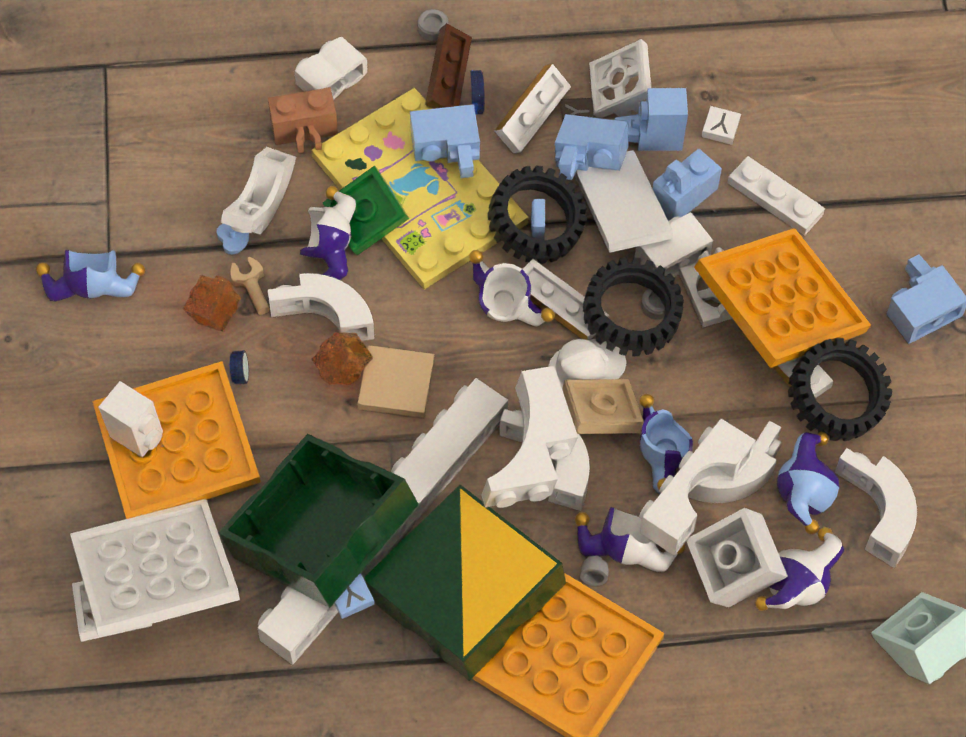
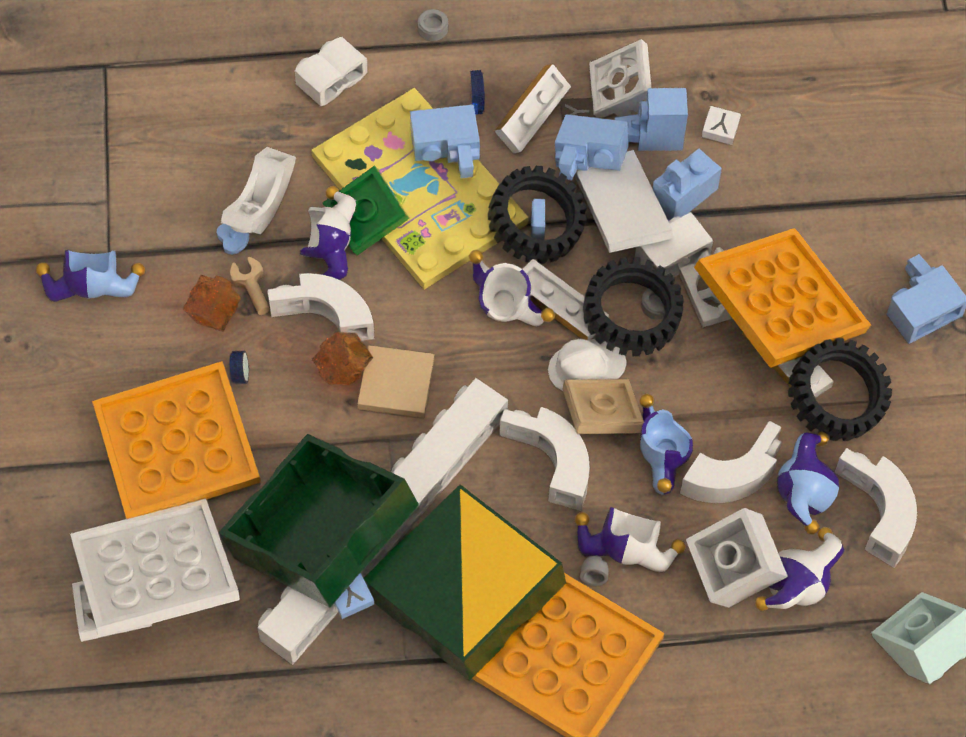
white brick [98,381,163,458] -> none
nougat brick [268,87,338,153] -> none
reddish brown plate [425,23,472,109] -> none
white arch [481,366,578,508] -> none
white arch [639,419,756,556] -> none
white plate [728,156,825,236] -> none

